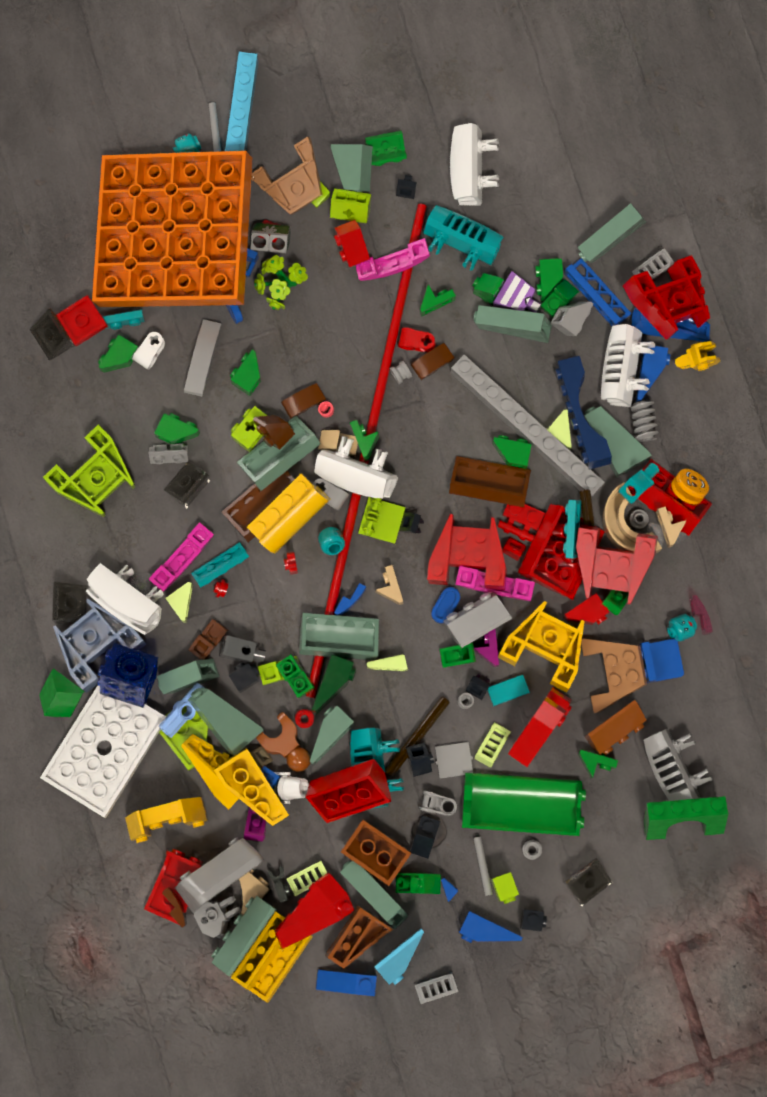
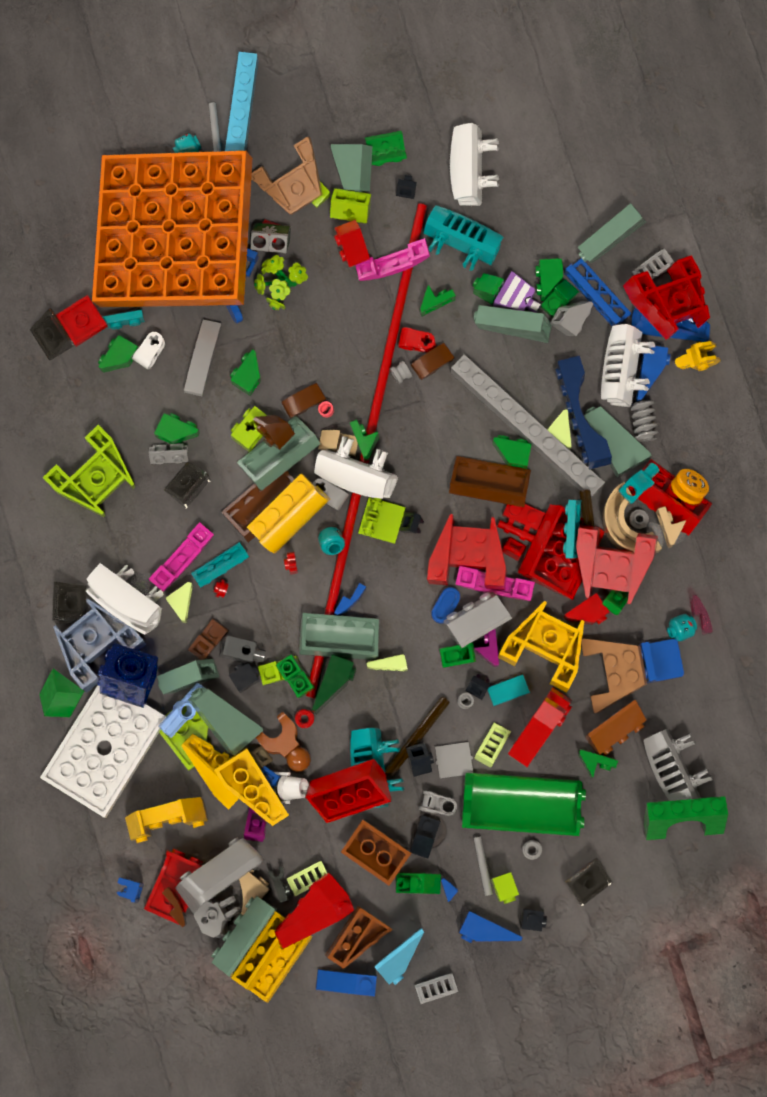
sand green slope [310,706,354,766] -> none
sand green slope [340,861,408,929] -> none
tan slope [376,565,403,605] -> none
none -> blue hinge [117,877,144,903]

